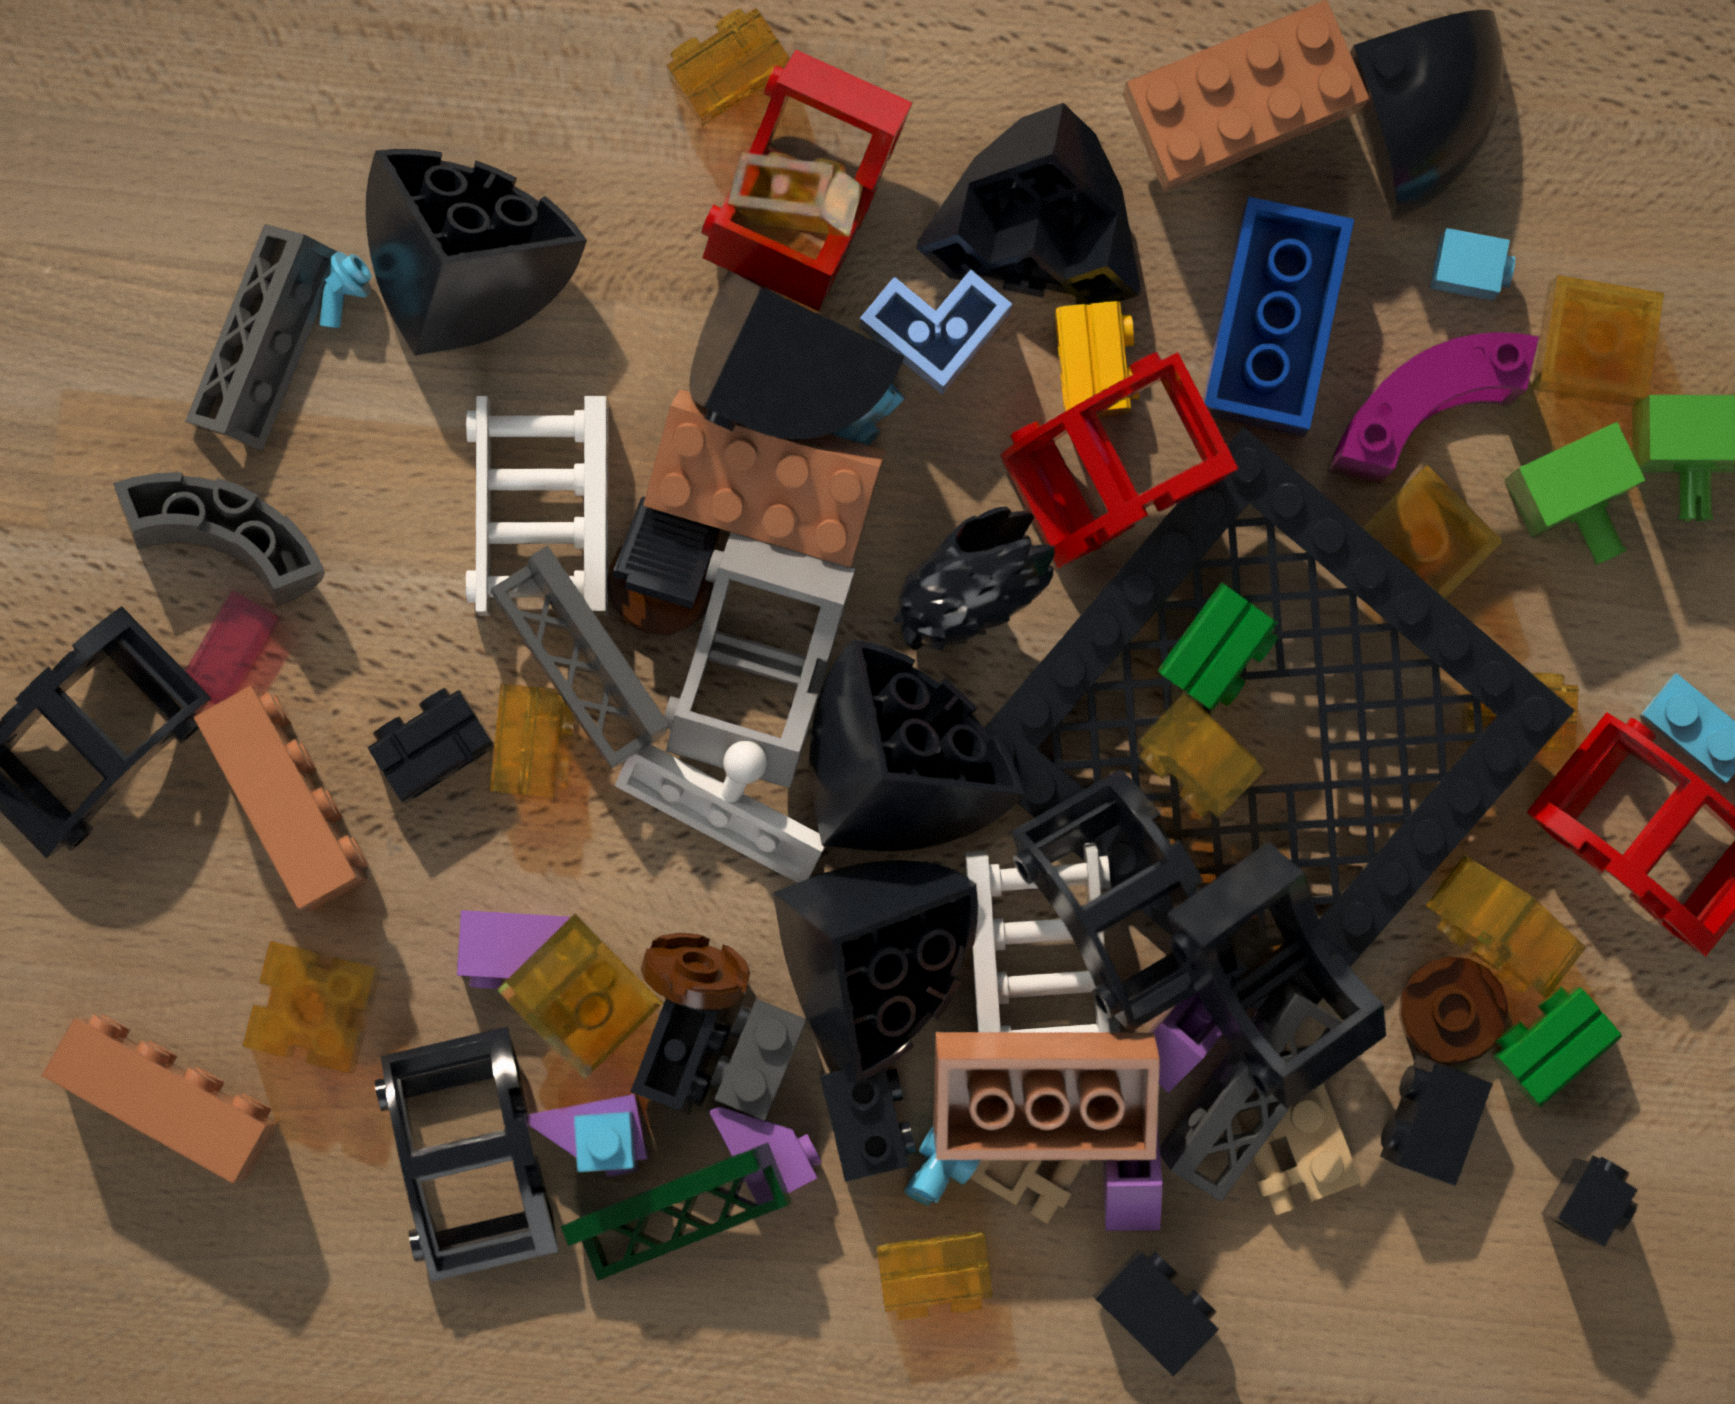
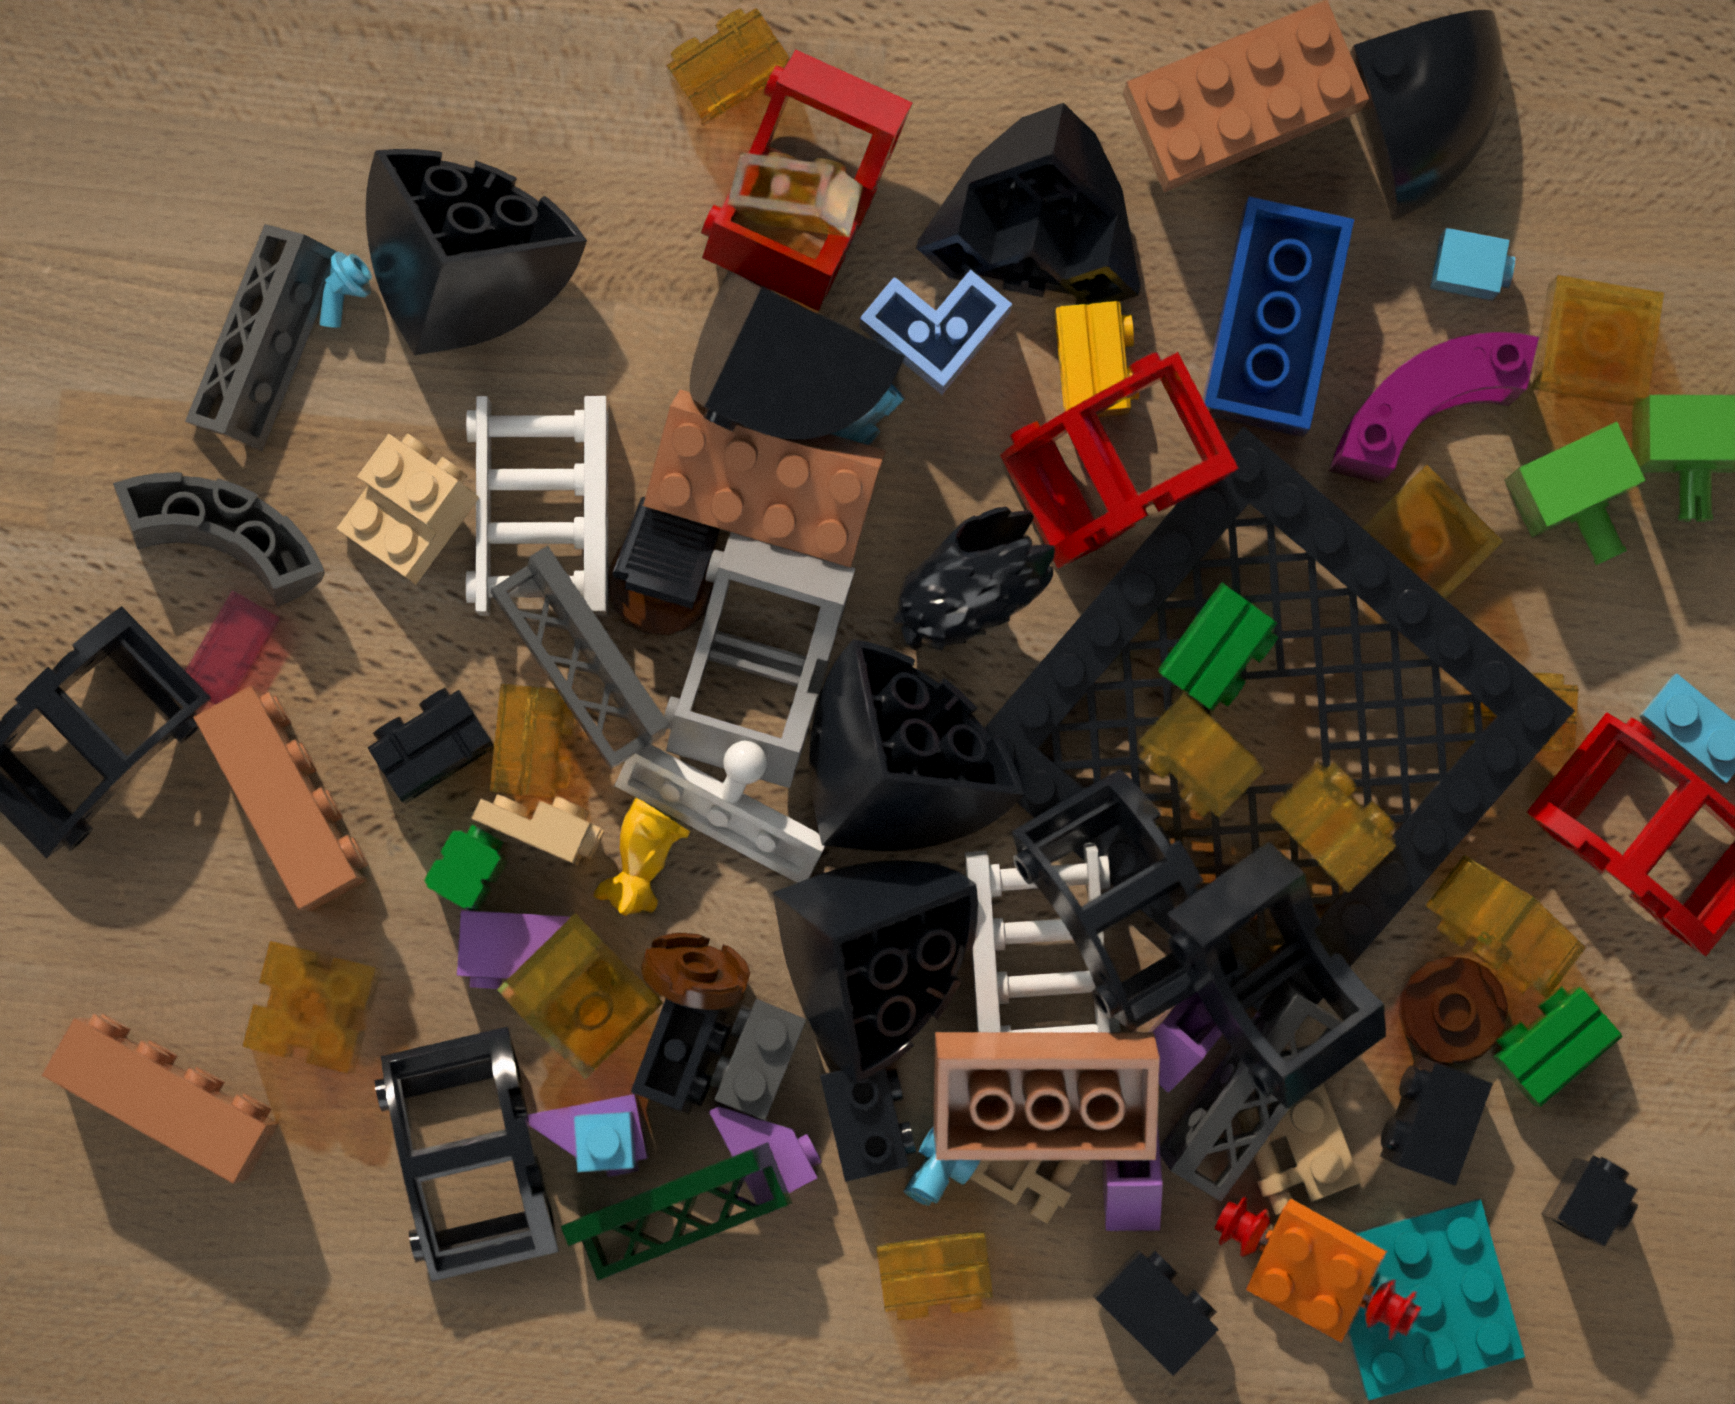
none -> tan plate [336,433,480,585]
none -> green brick [424,824,508,911]
none -> tan plate [472,794,604,866]
none -> yellow animal [593,797,690,916]
none -> orange plate [1214,1197,1422,1343]
none -> clear yellow brick [1270,760,1396,892]
none -> teal plate [1348,1199,1525,1400]

